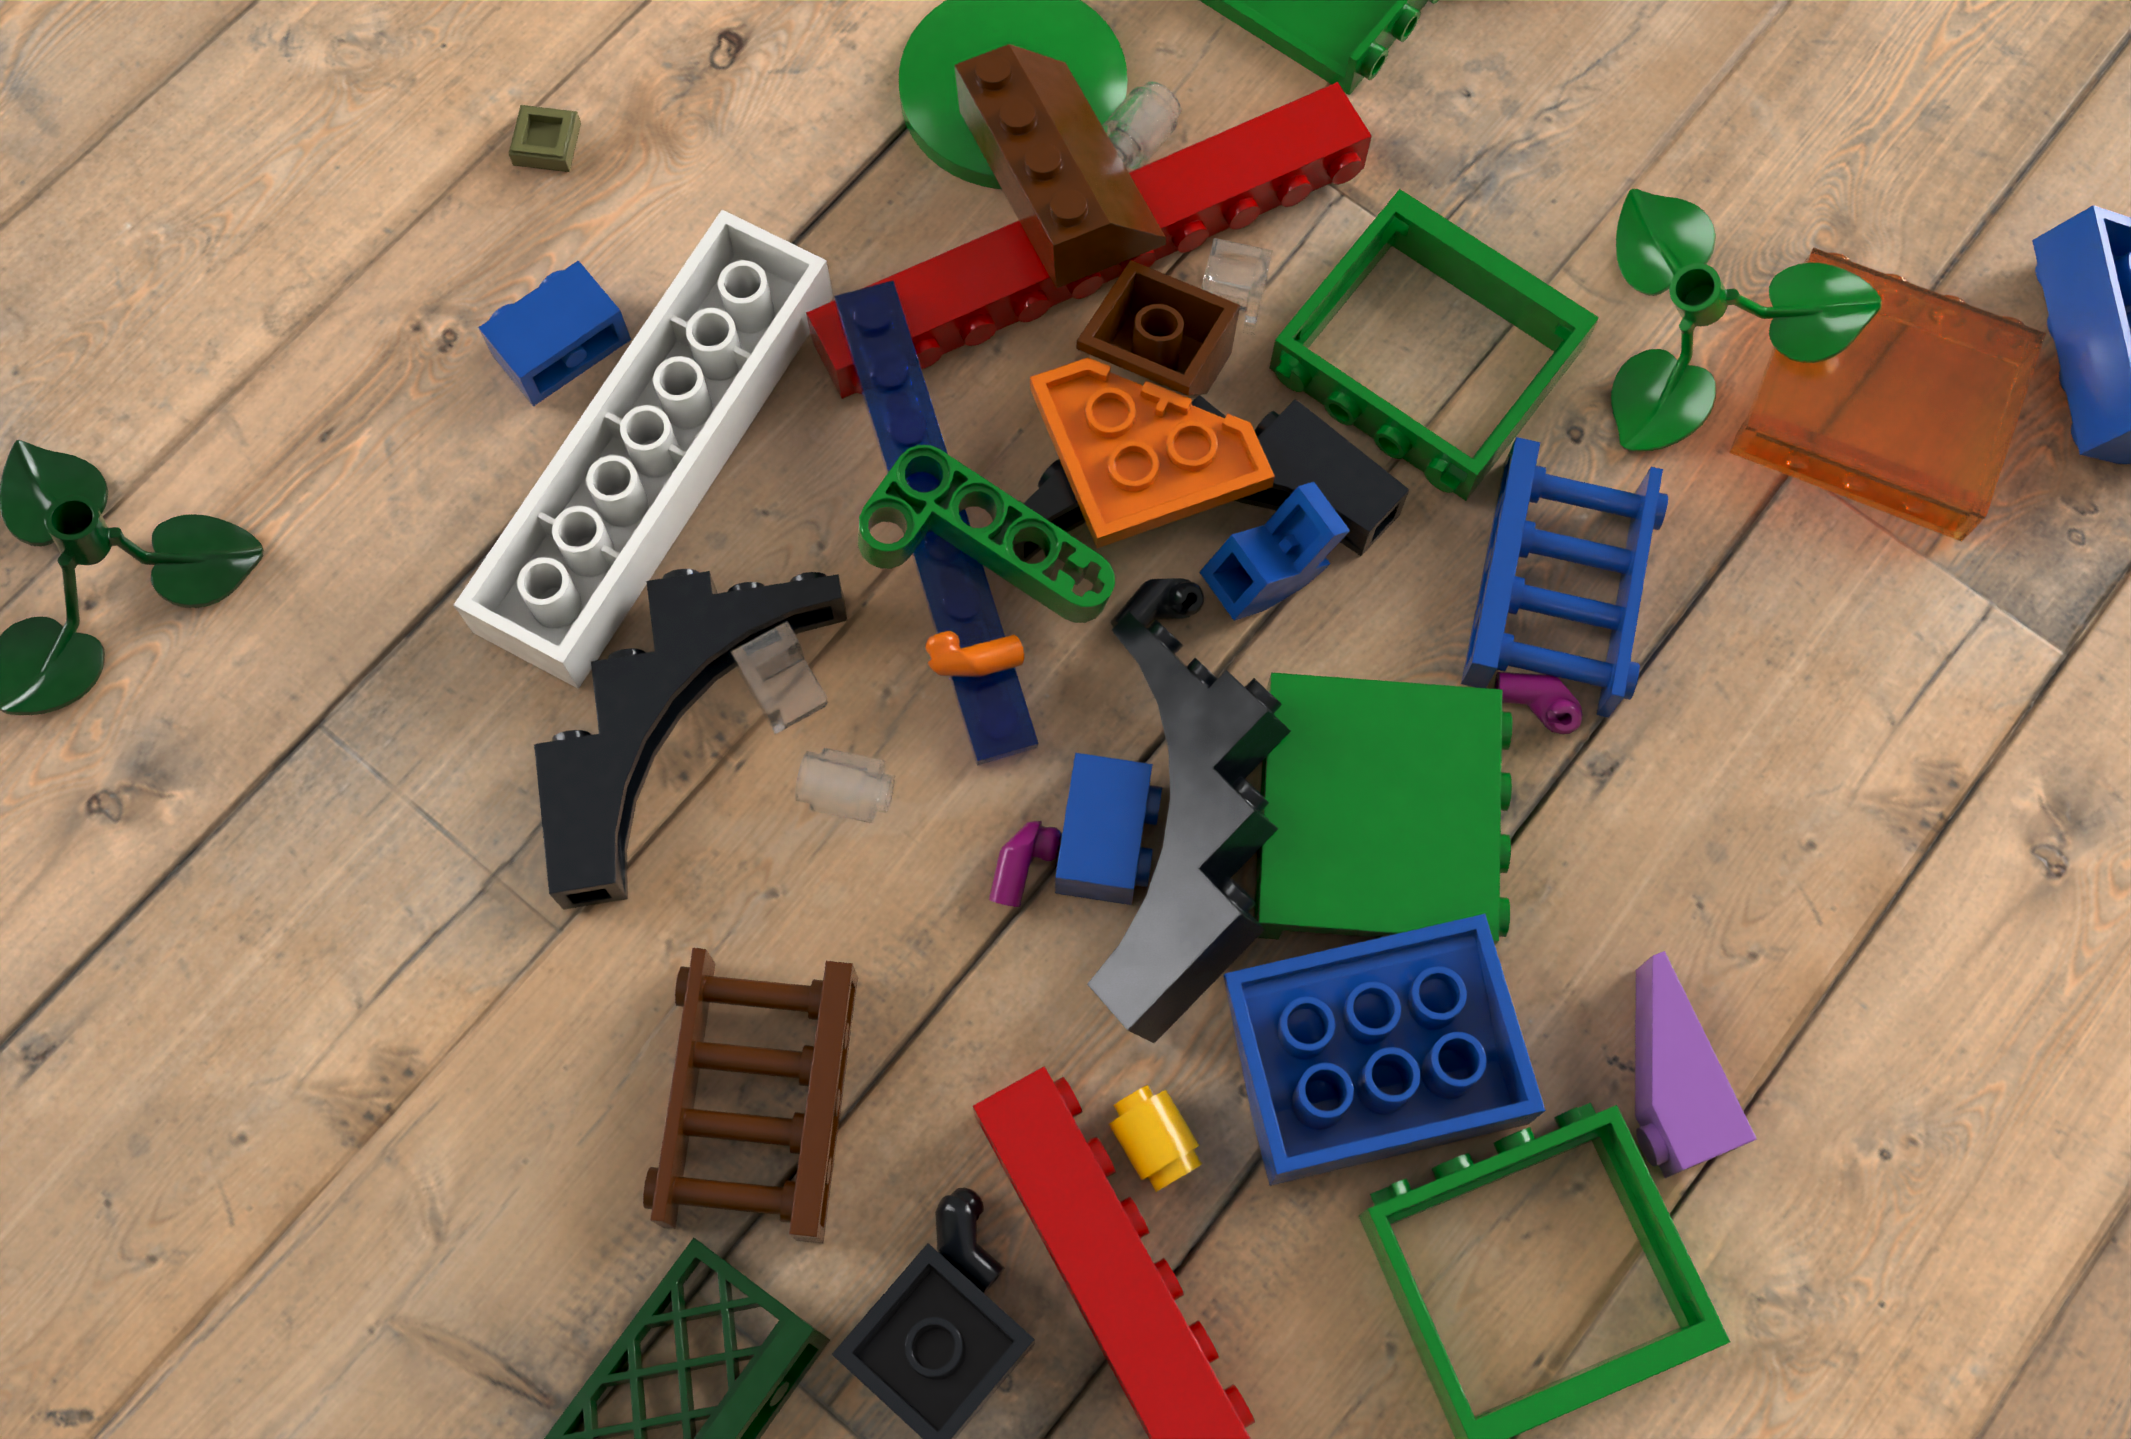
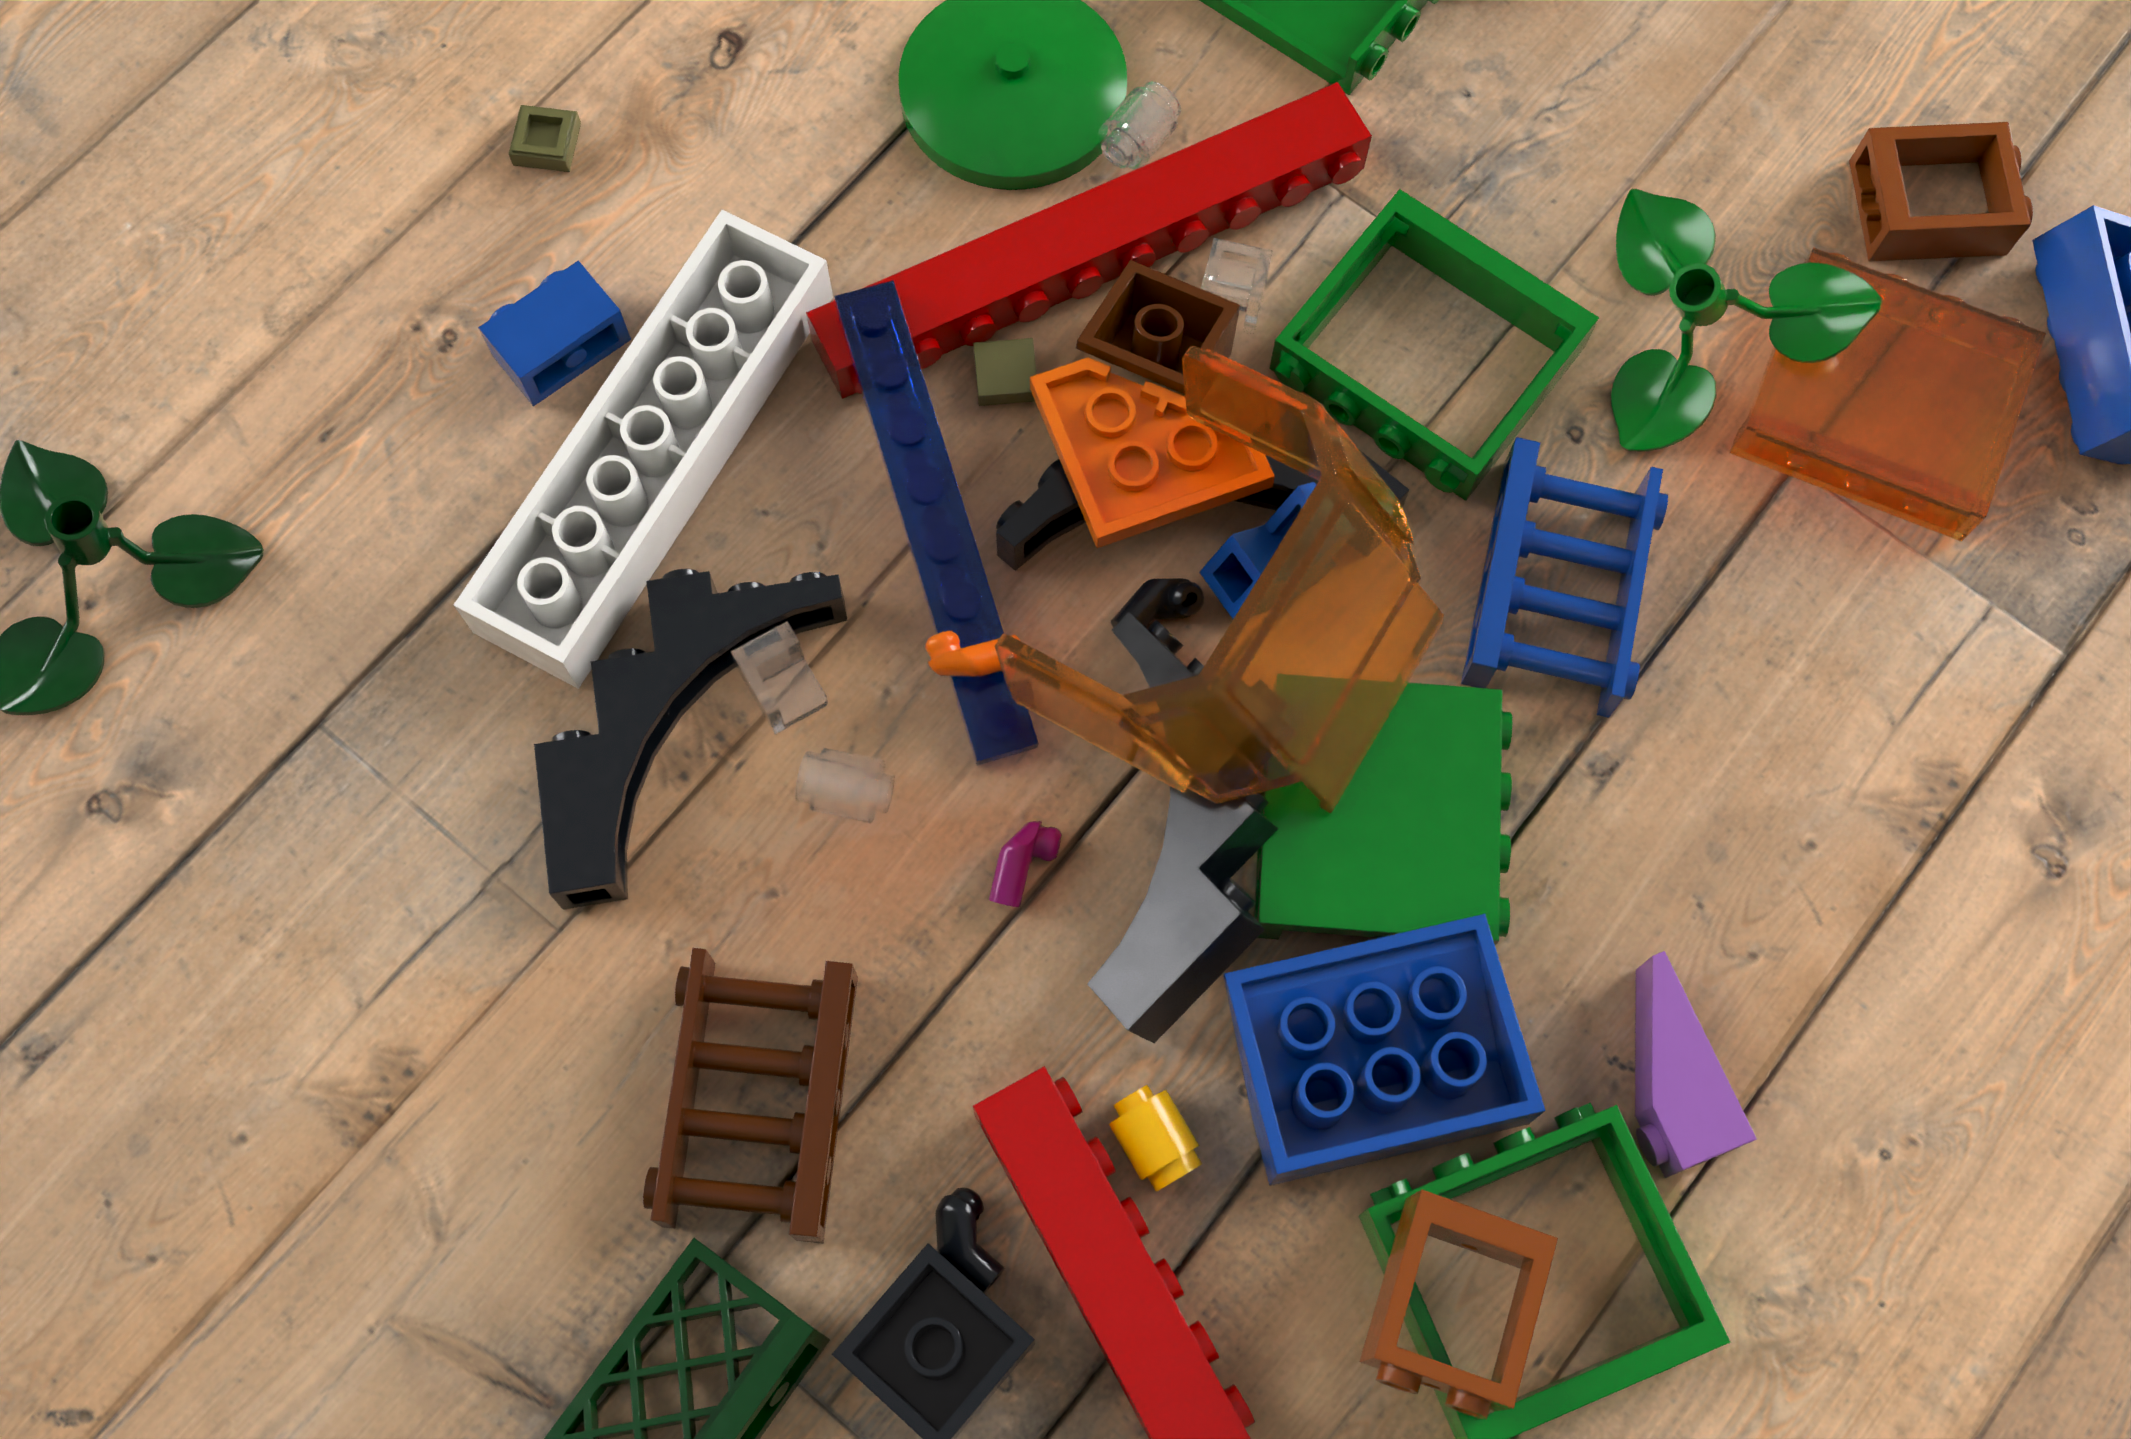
green beam [858,445,1115,623] -> none
reddish brown slope [954,44,1166,289] -> none
blue brick [1055,753,1162,905] -> none
magenta arm [1494,672,1583,735] -> none
none -> olive tile [973,338,1037,406]
none -> clear orange piece [995,346,1444,813]
none -> dark orange window [1359,1189,1558,1419]
none -> dark orange window [1849,122,2033,262]

